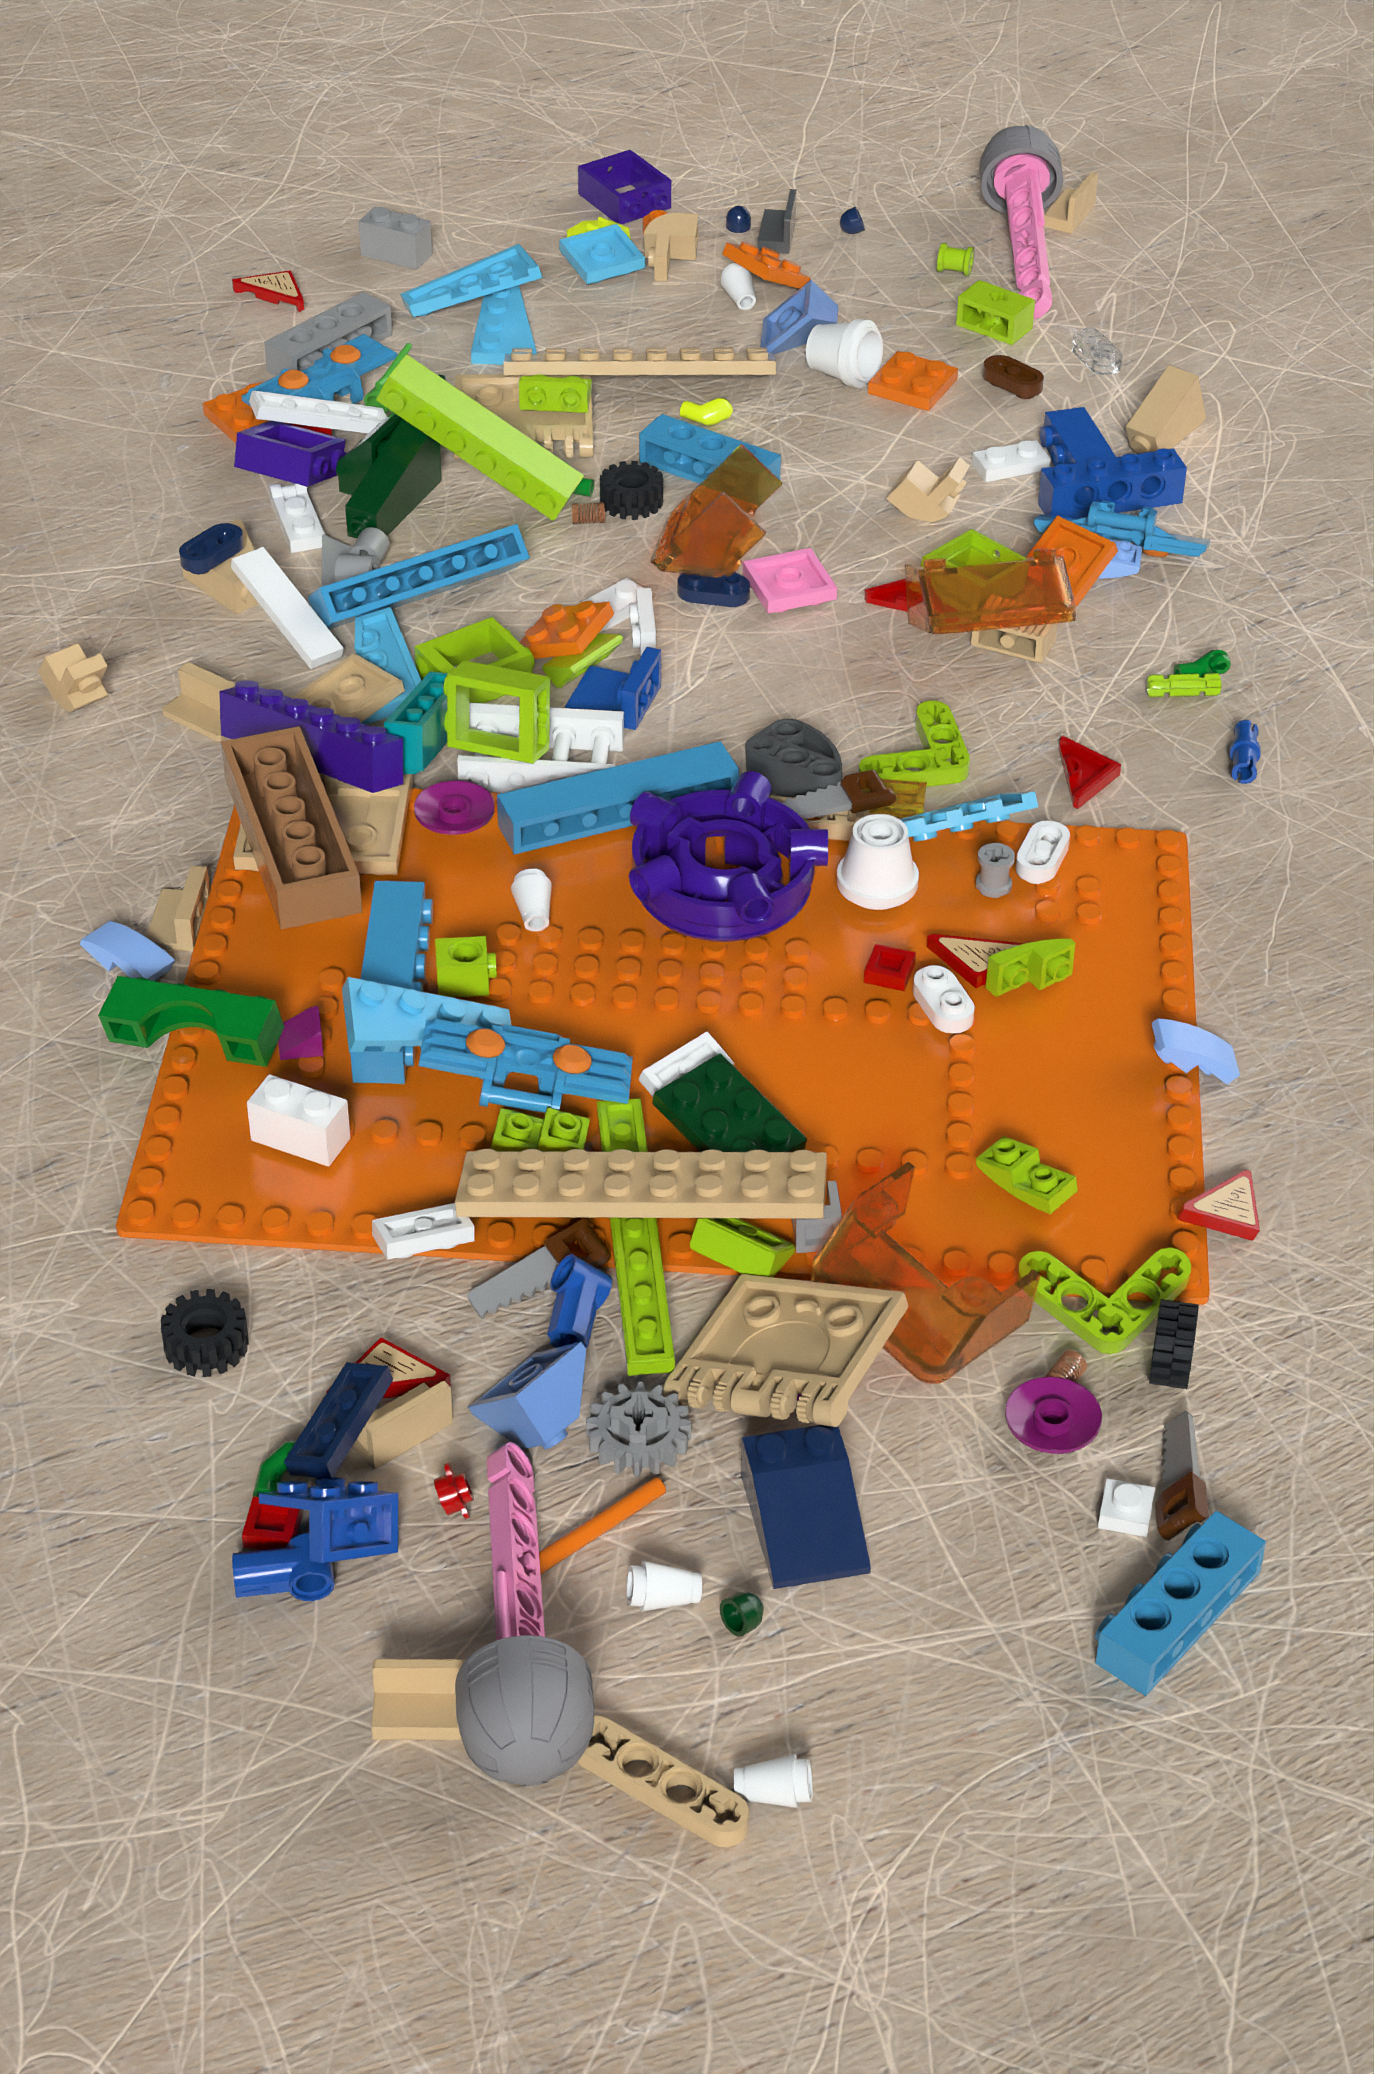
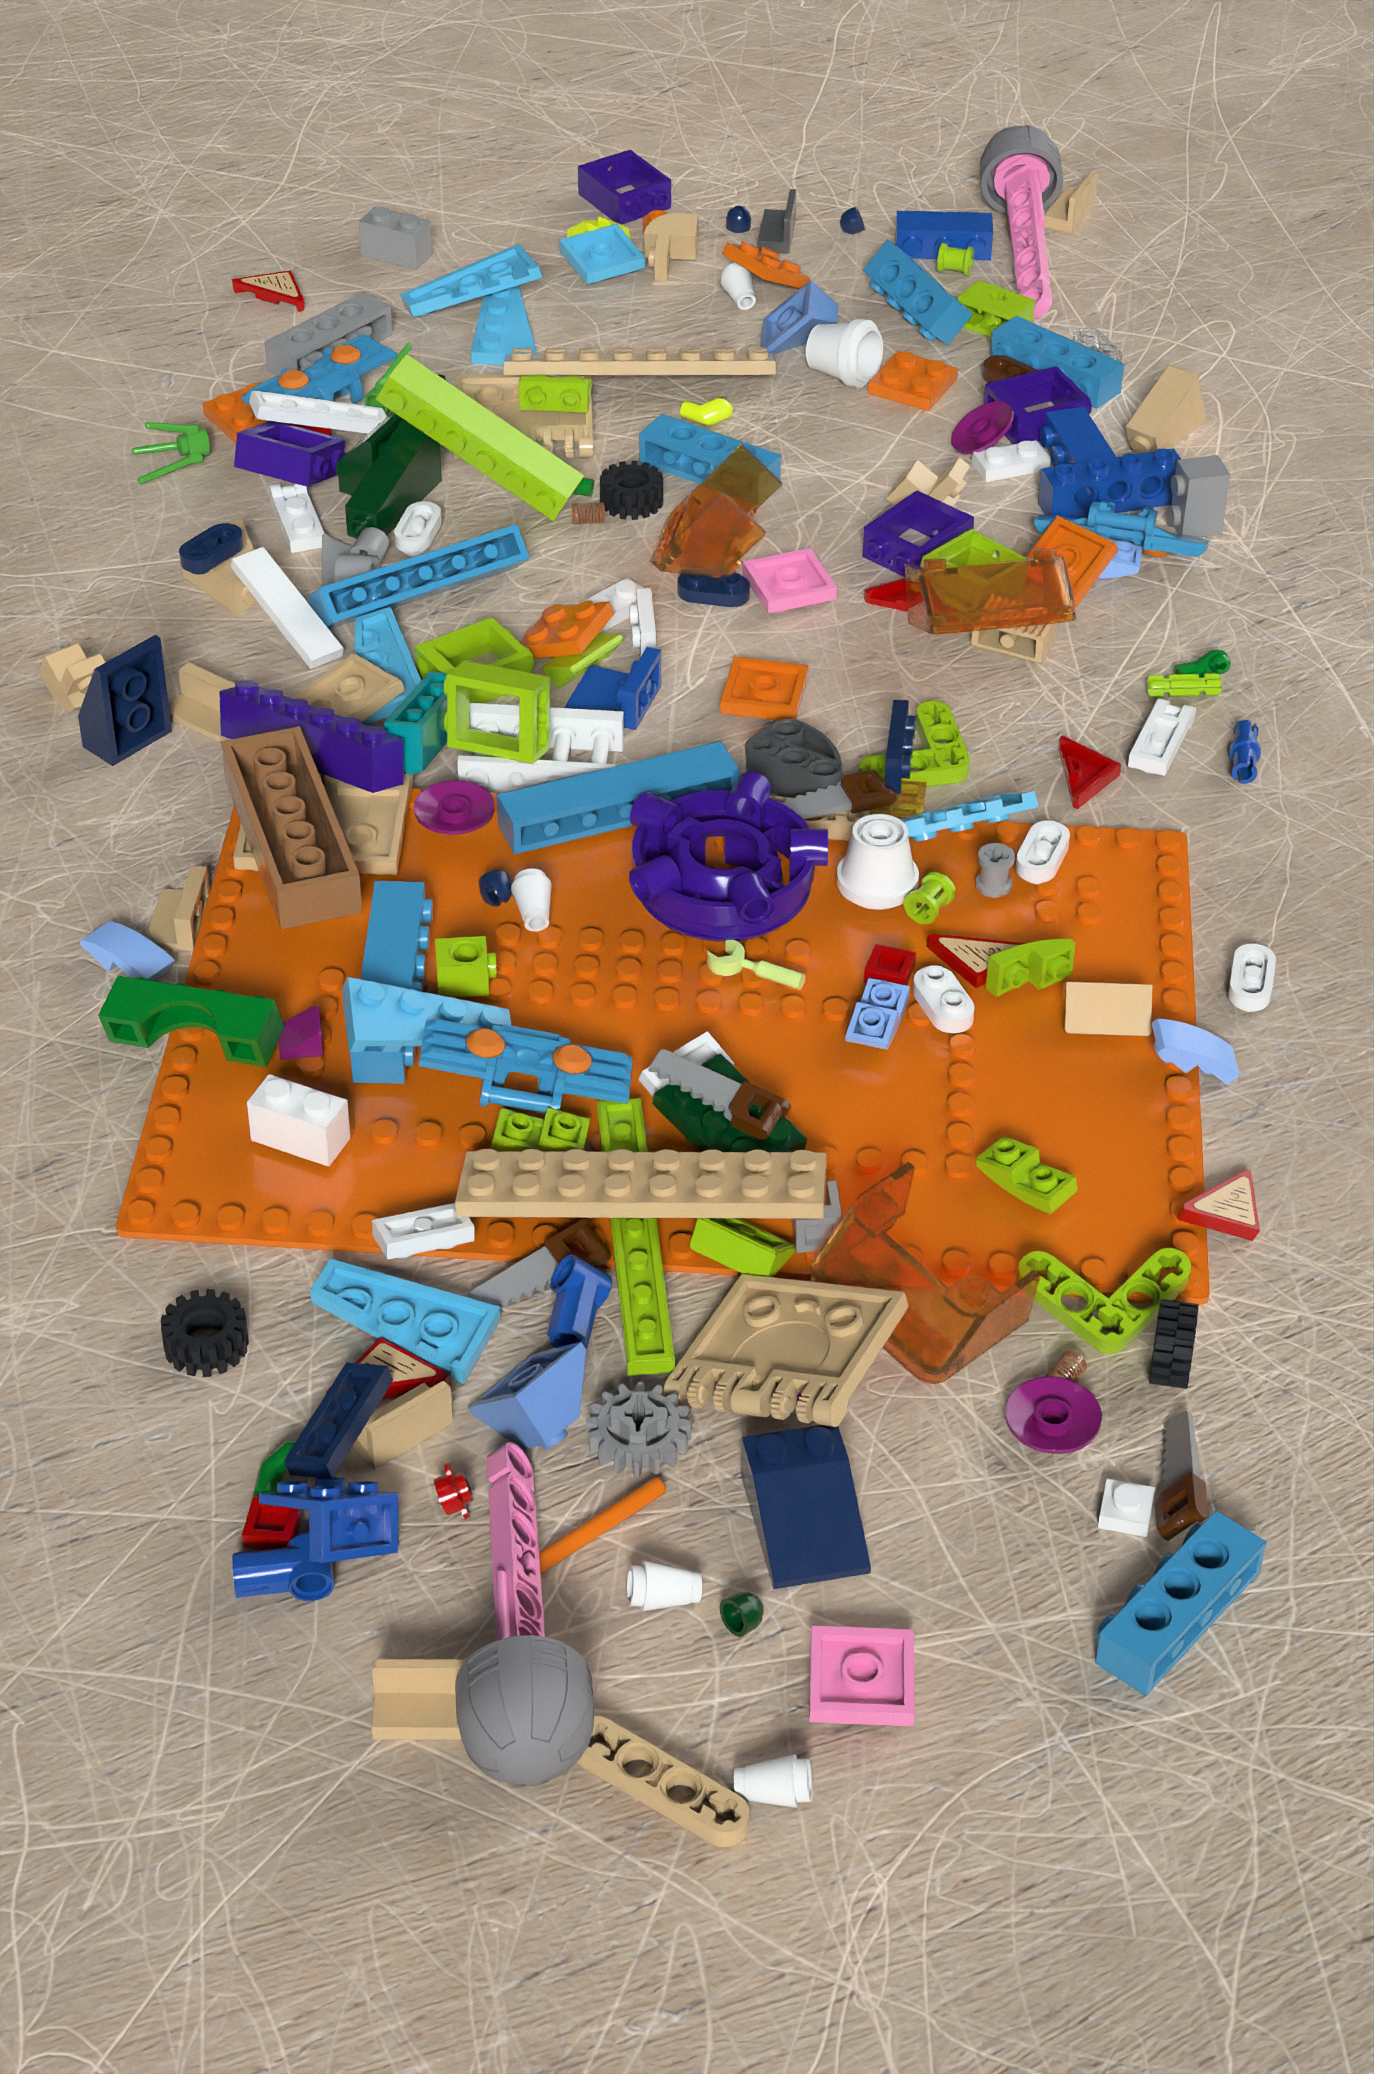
none -> dark blue slope [78,635,172,766]
none -> bright green plant [131,422,210,484]
none -> medium azure wing [310,1259,501,1385]
none -> white plate [394,501,442,555]
none -> dark blue hinge [478,871,512,907]
none -> piece [648,1049,791,1140]
none -> yellowish green piece [707,939,805,990]
none -> orange plate [720,656,808,721]
none -> bright pink plate [809,1625,915,1726]
none -> light blue slope [845,978,910,1050]
none -> dark purple window [862,490,974,578]
none -> dark azure brick [863,239,973,345]
none -> dark blue plate [885,700,916,794]
none -> blue brick [895,211,993,261]
none -> lime bush [904,871,955,925]
none -> magenta dish [951,401,1014,454]
none -> dark purple window [983,366,1092,444]
none -> dark azure brick [990,316,1124,409]
none -> tan panel [1062,982,1153,1036]
none -> white plate [1128,698,1196,776]
none -> light grey brick [1167,455,1230,538]
none -> white plate [1228,944,1276,1012]

